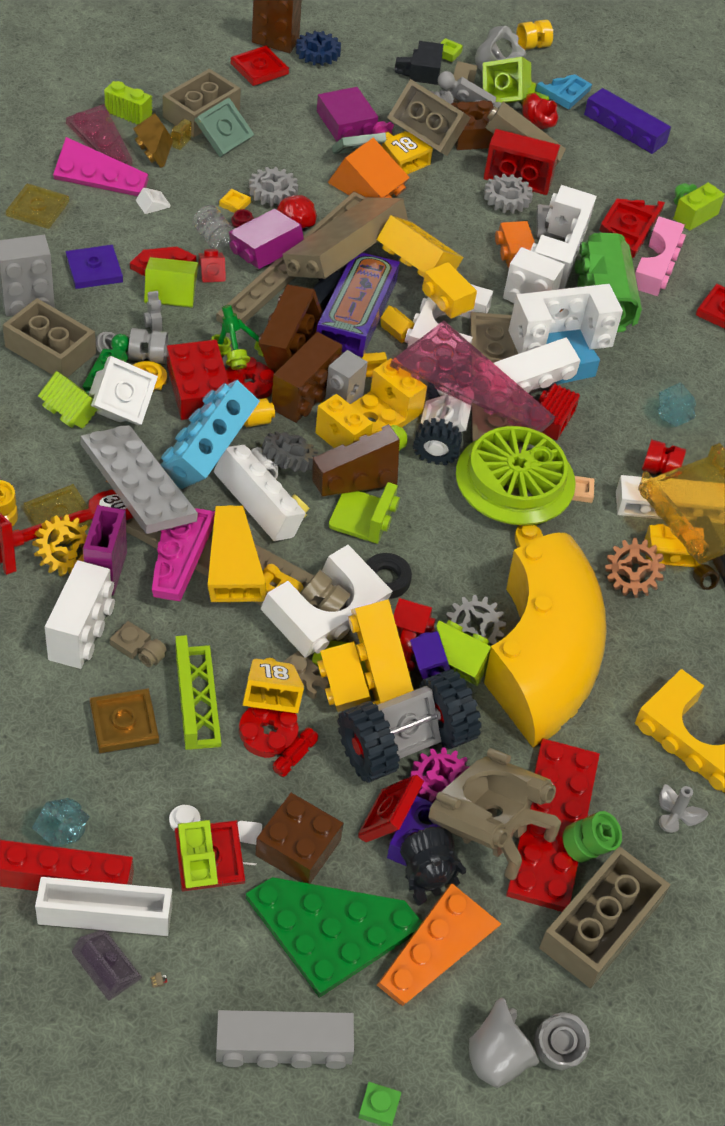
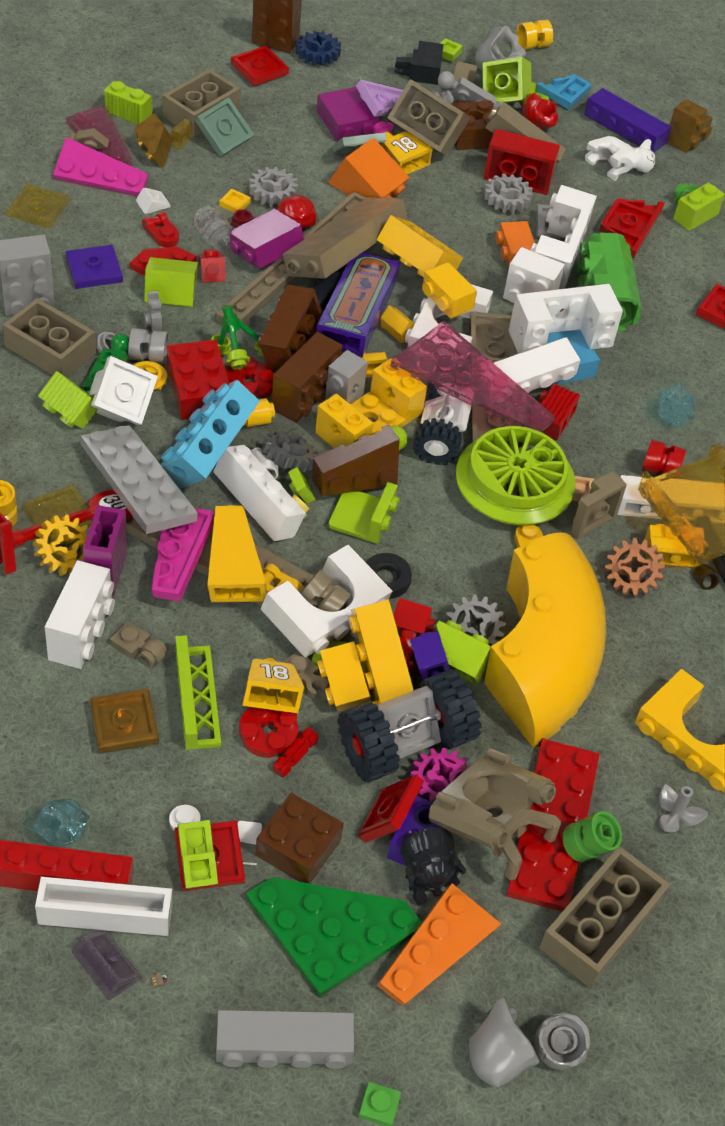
bright pink arch [635,217,686,296] -> none
none -> dark tan plate [68,128,109,150]
none -> red plate [142,212,179,247]
none -> lime plate [288,467,316,504]
none -> lavender wing [356,79,403,117]
none -> dark tan plate [570,471,627,540]
none -> white animal [585,136,655,181]
none -> pearl gold brick [667,98,713,153]

